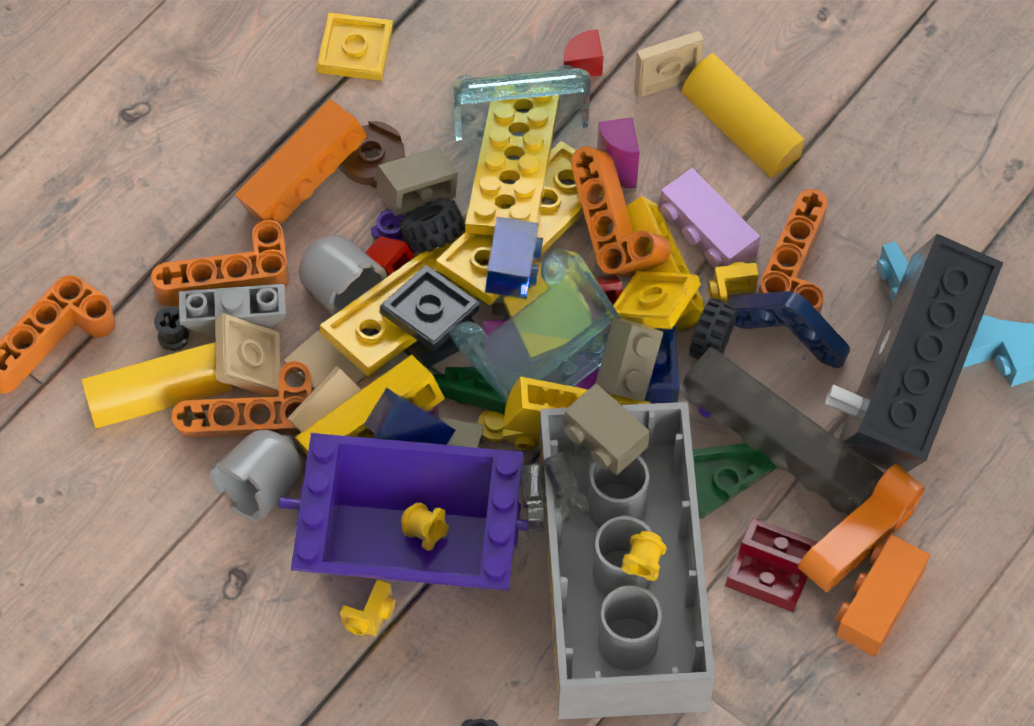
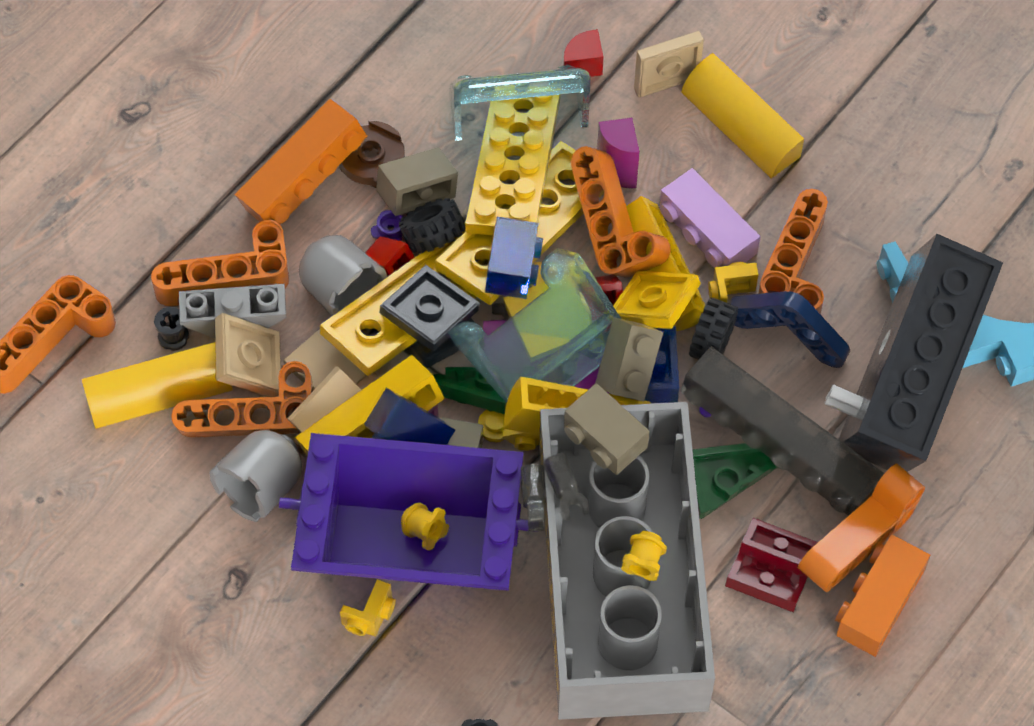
yellow tile [316,12,393,81] -> none

